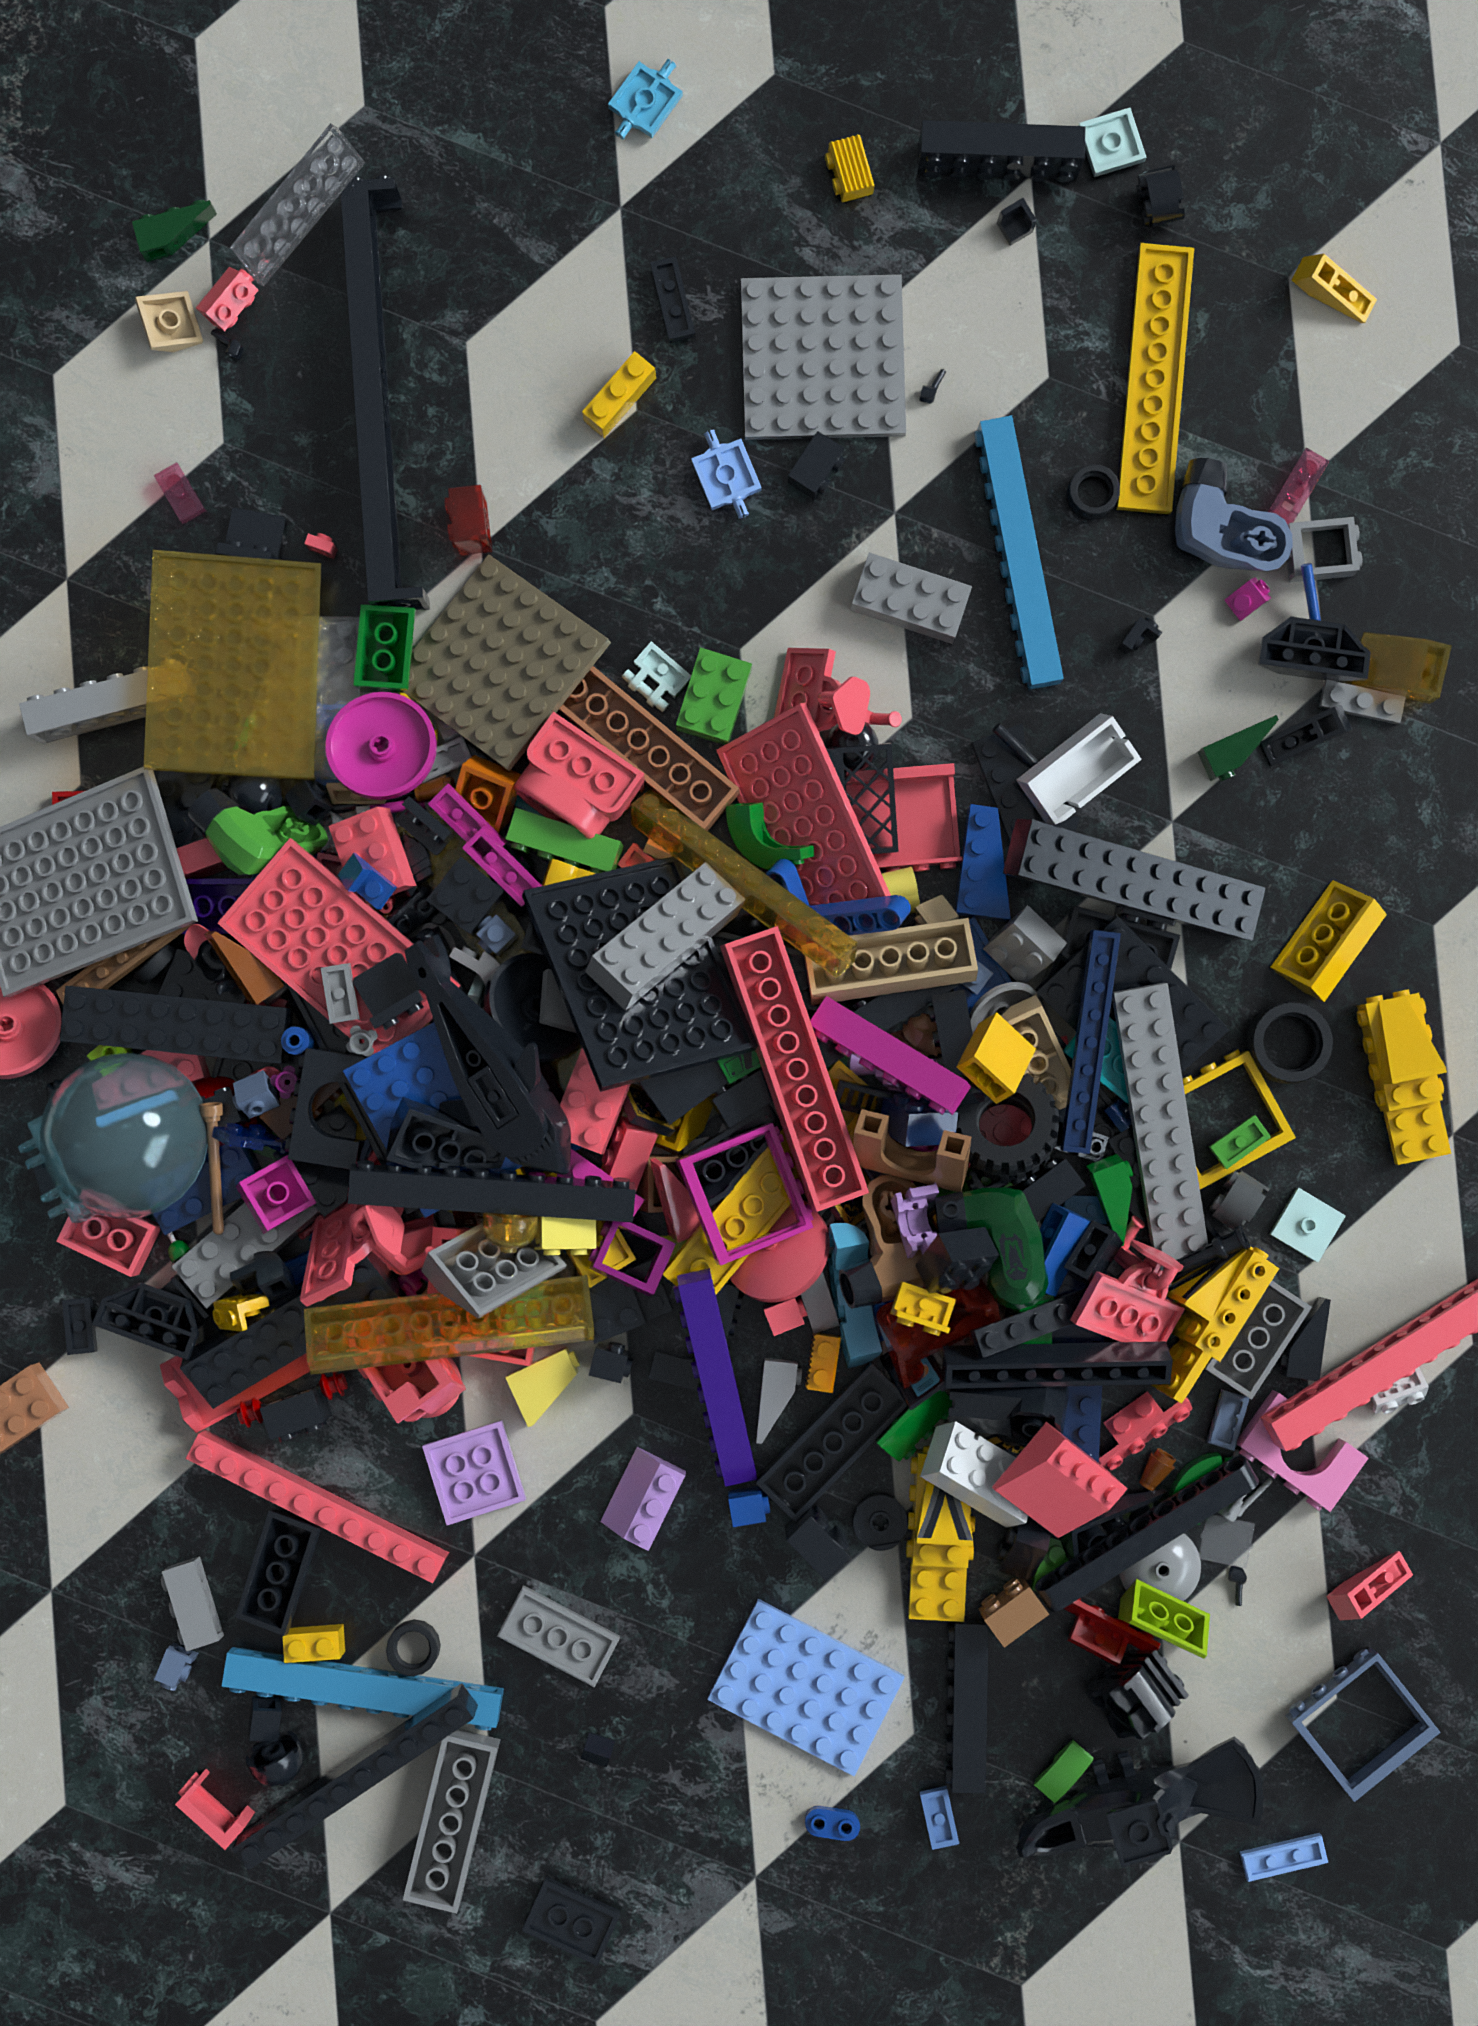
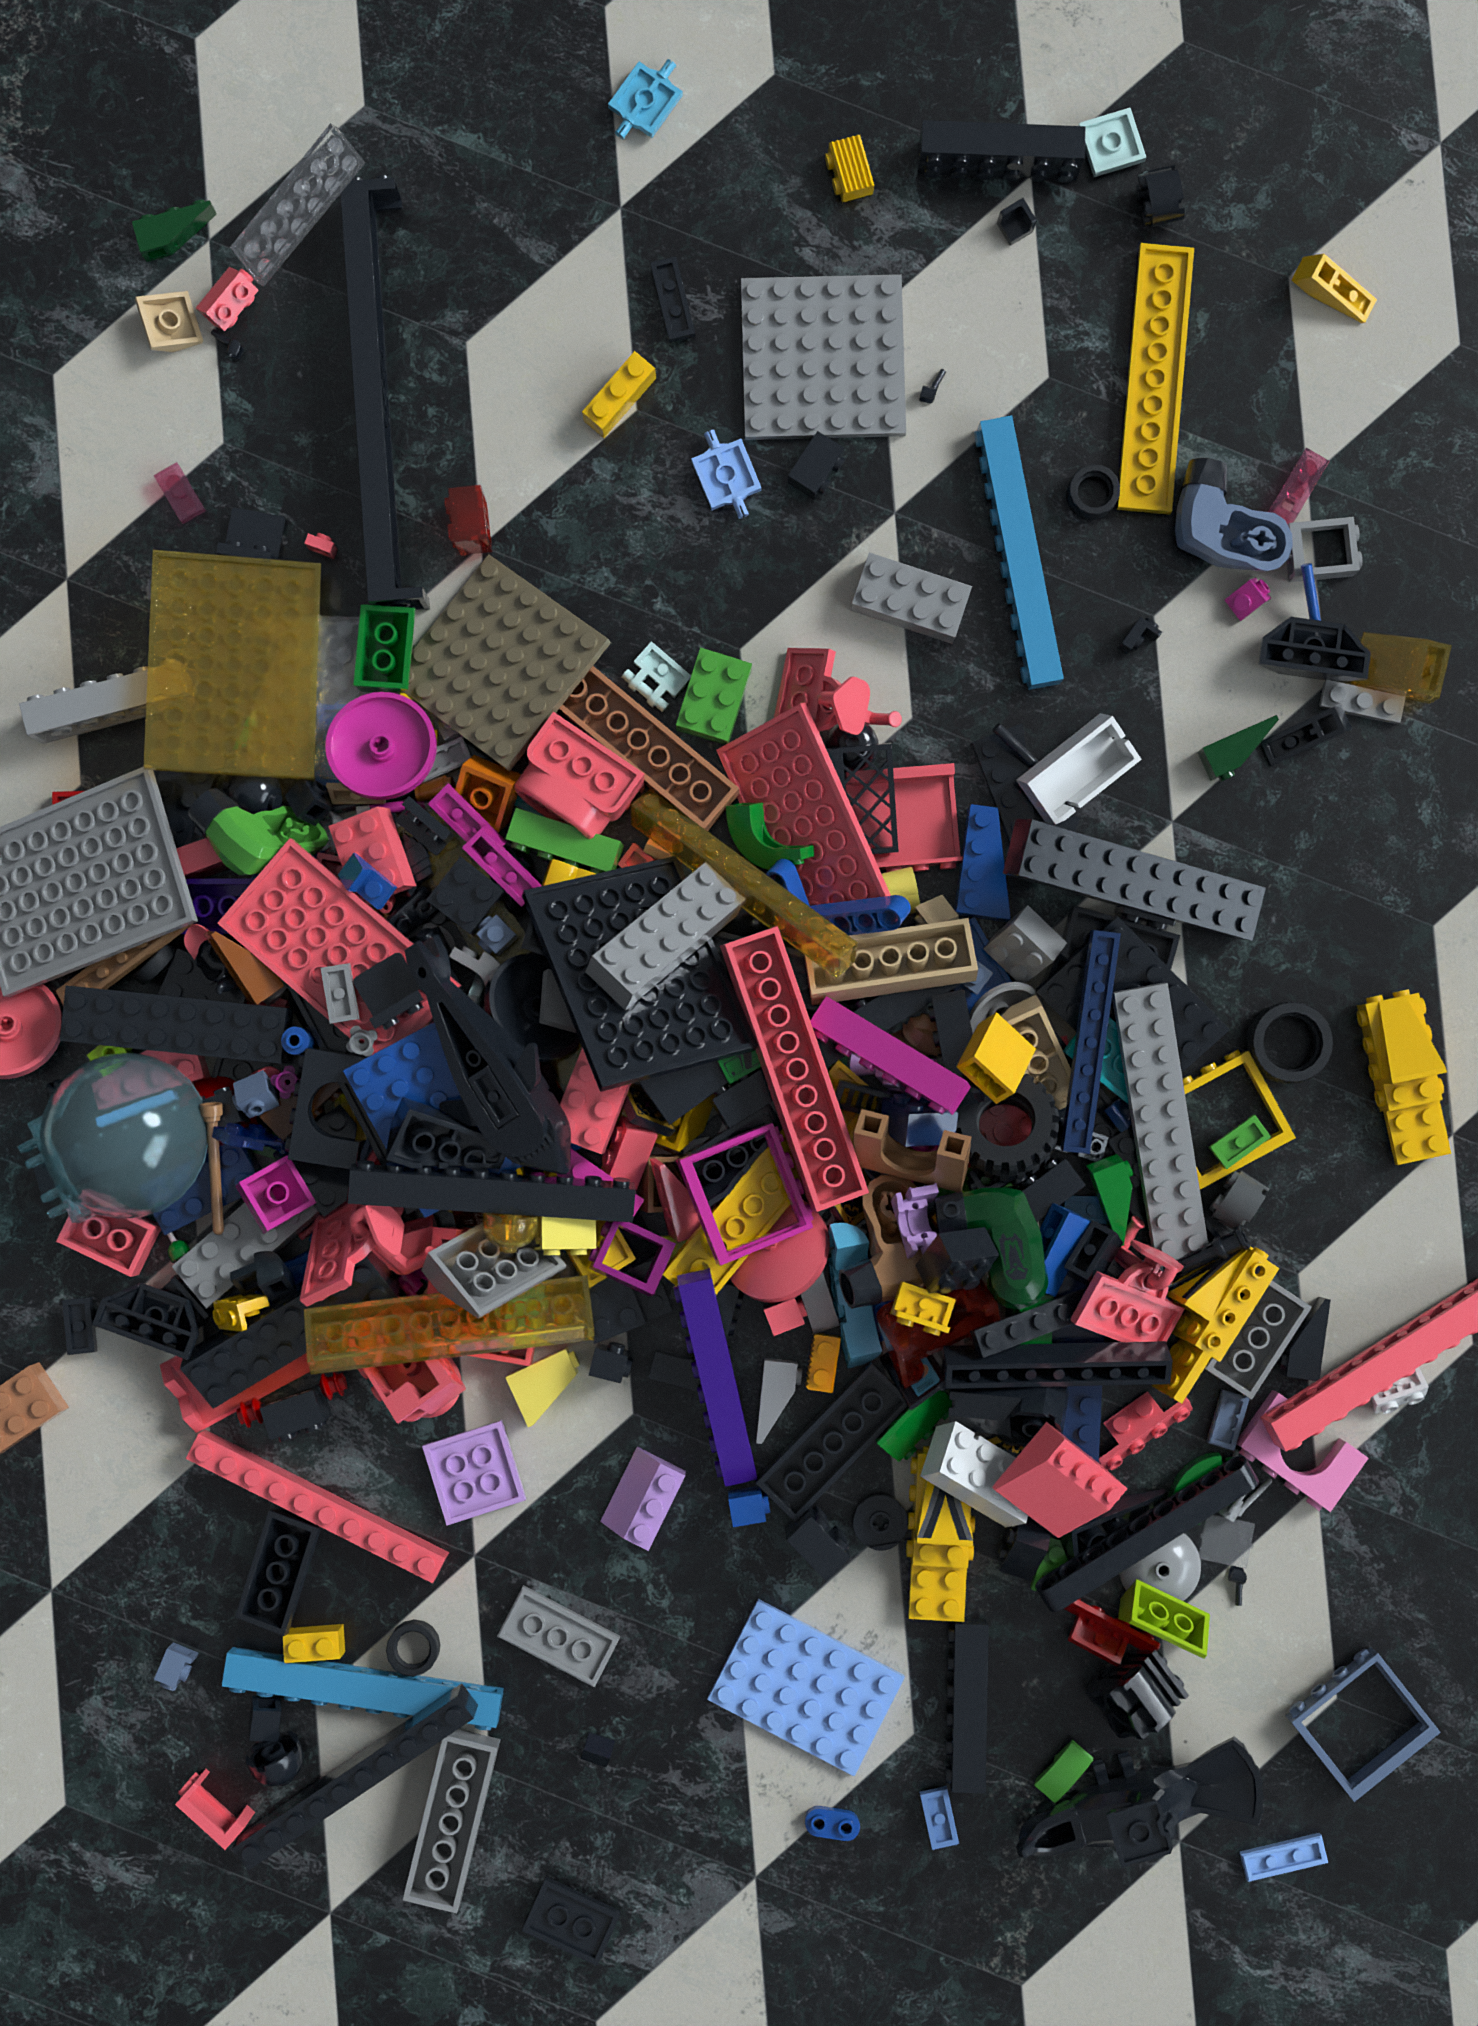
light grey brick [161,1556,224,1651] -> none
medium nougat brick [979,1577,1049,1648] -> none
dark orange cone [1139,1448,1176,1491] -> none
light aqua plate [1269,1187,1345,1263] -> none
yellow slope [1270,880,1387,1002] -> none
coral slope [1326,1551,1413,1621] -> none

